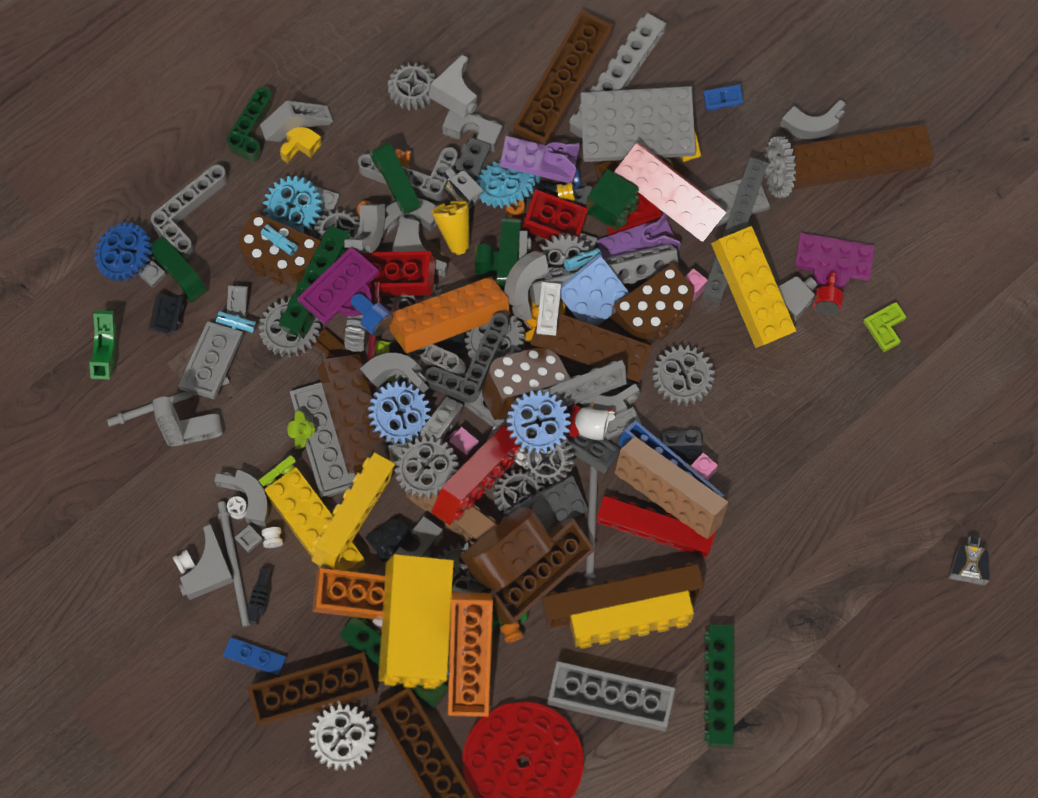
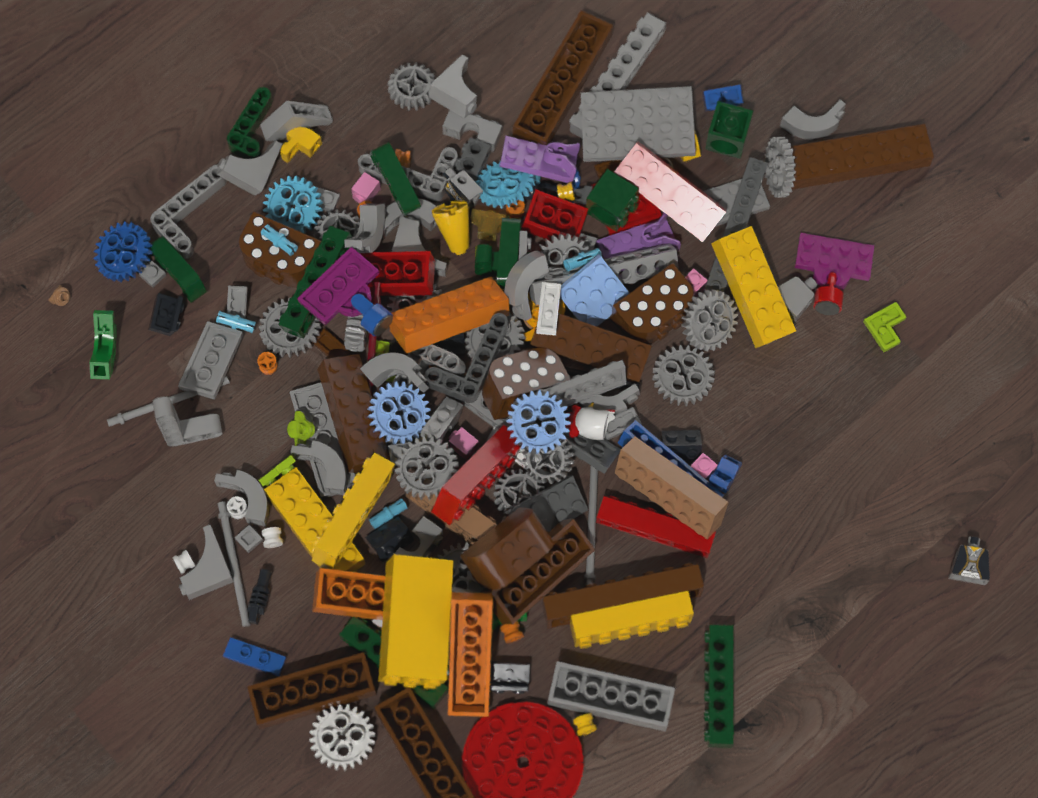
none -> medium nougat plate [48,285,70,306]
none -> light grey arch [217,141,282,195]
none -> orange wheel [257,352,278,375]
none -> light grey arch [291,441,347,495]
none -> bright pink brick [352,172,381,203]
none -> medium azure pin [368,498,408,530]
none -> clear yellow brick [471,209,509,241]
none -> bracket [489,662,530,694]
none -> yellow wheel [573,713,597,736]
none -> light grey gear [681,289,738,351]
none -> dark green brick [705,101,753,159]
none -> blue brick [709,454,742,493]

